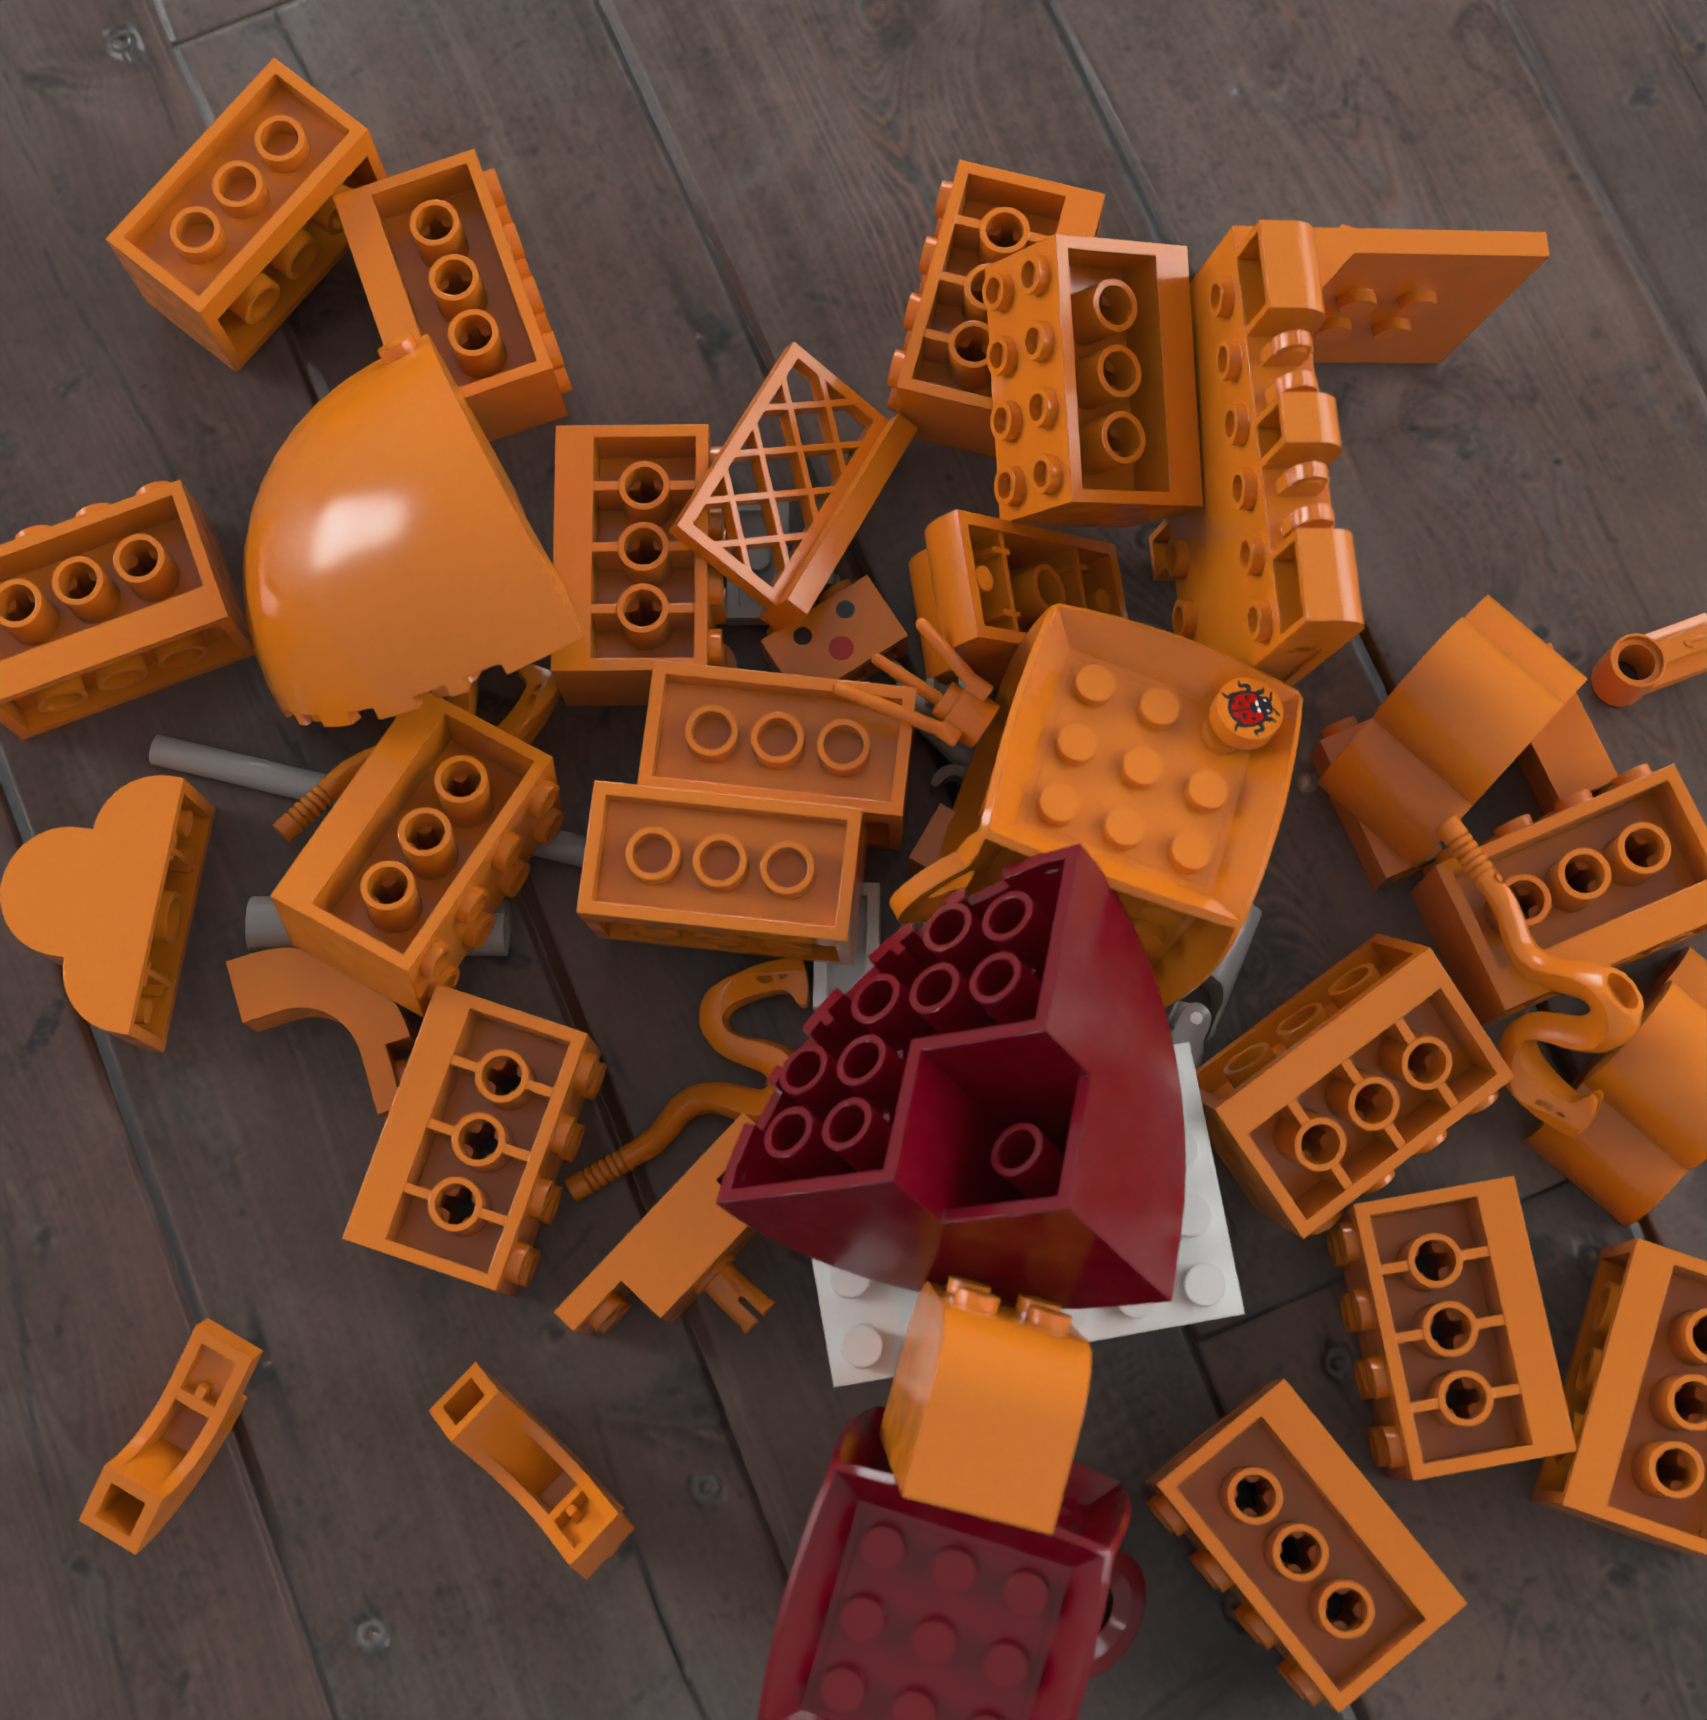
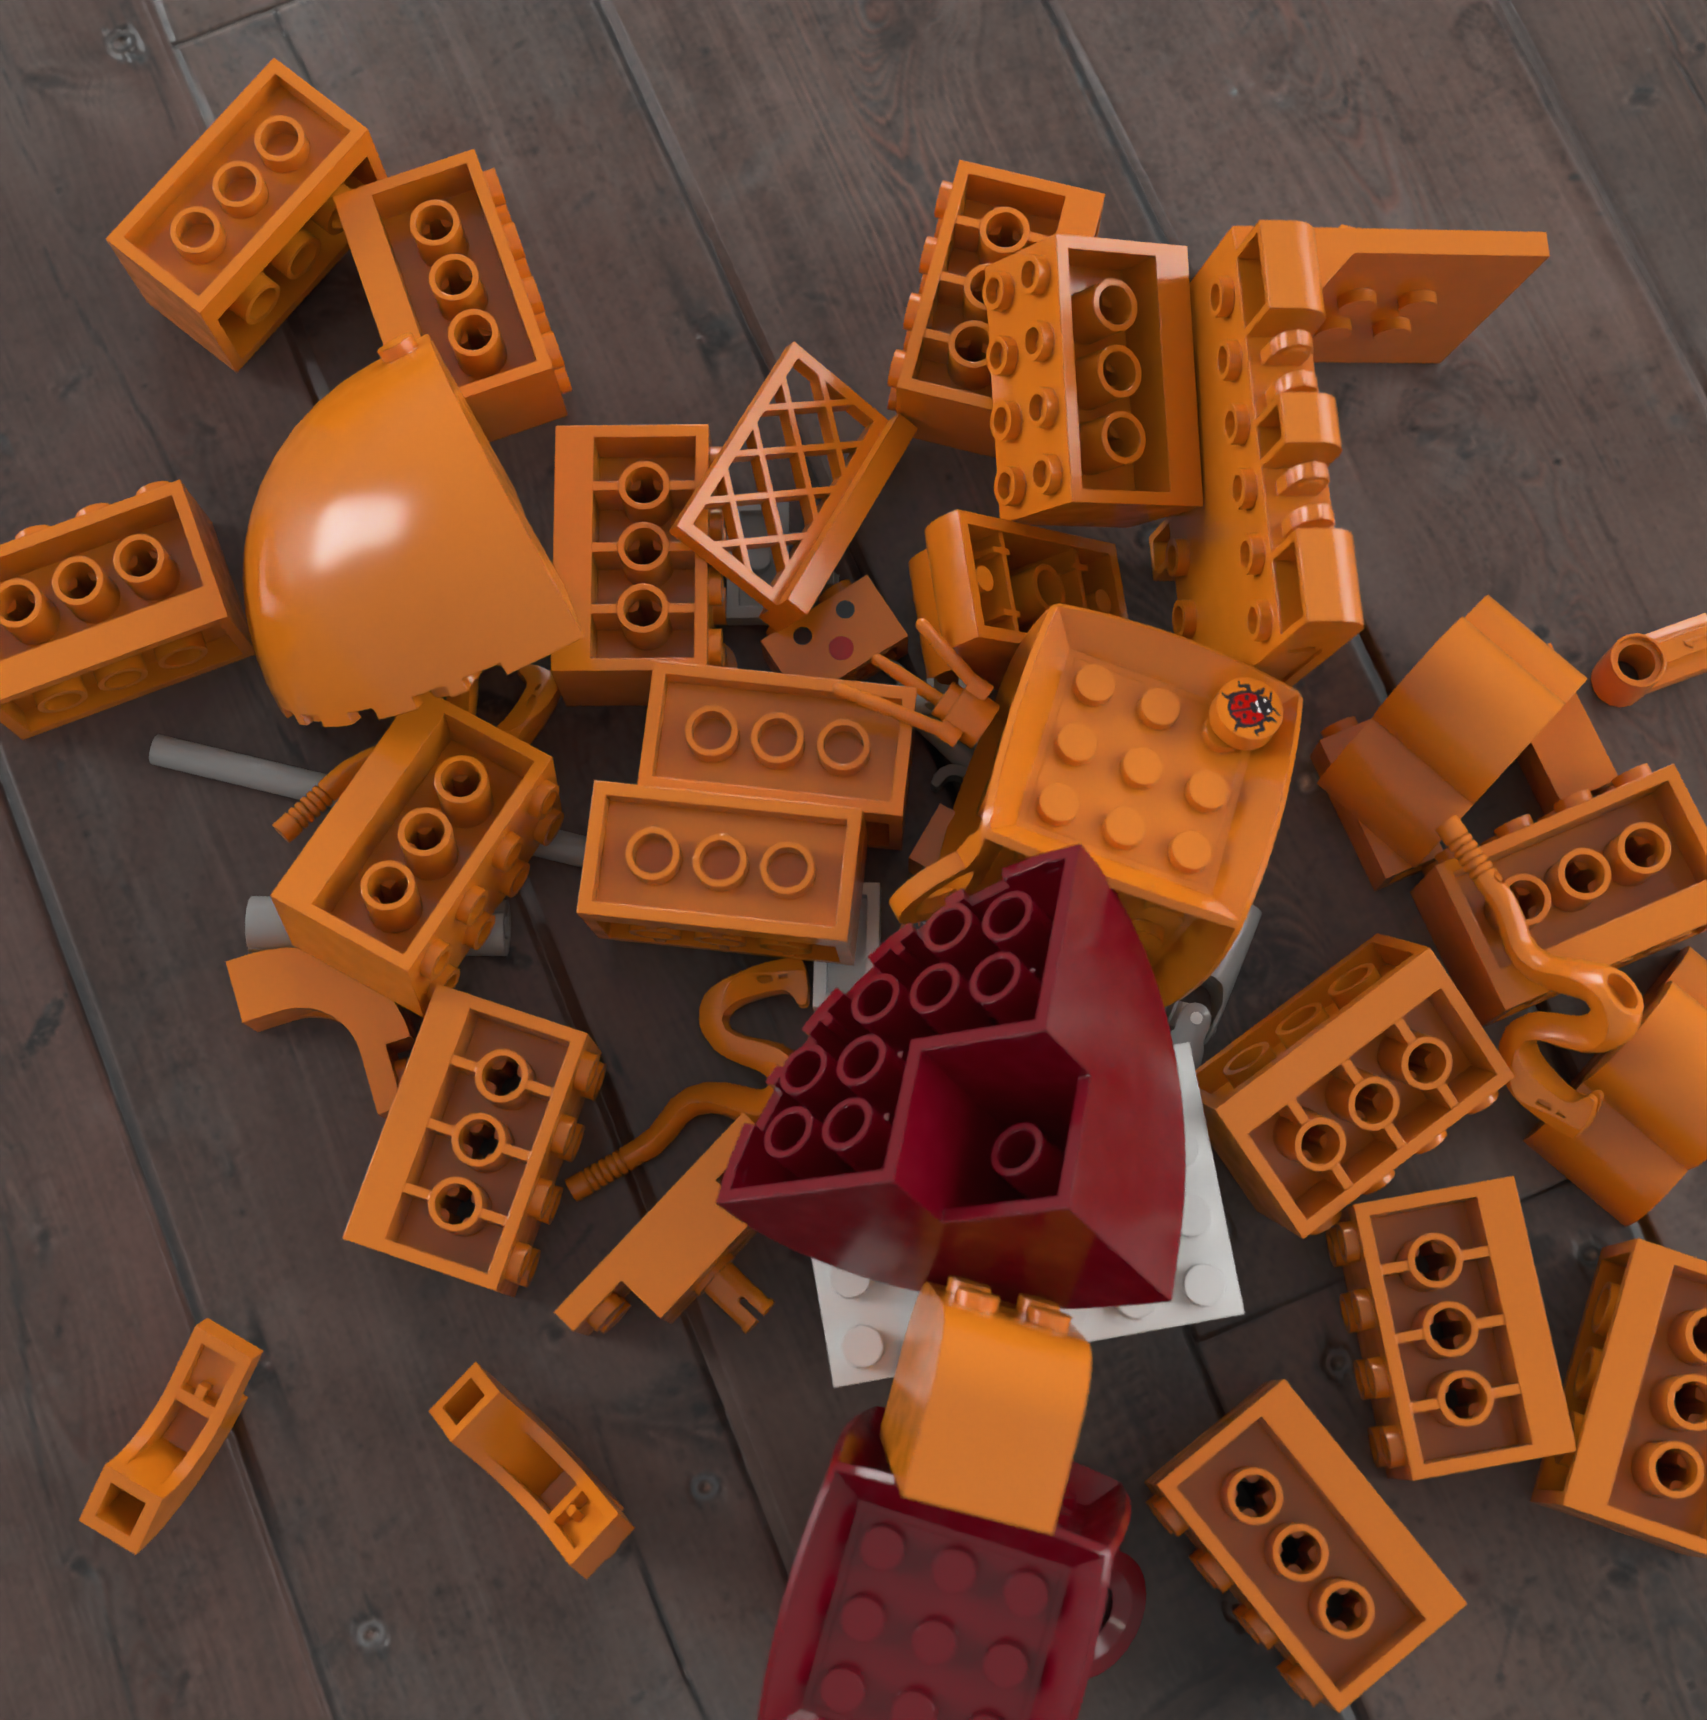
orange brick [0,775,216,1053] -> none

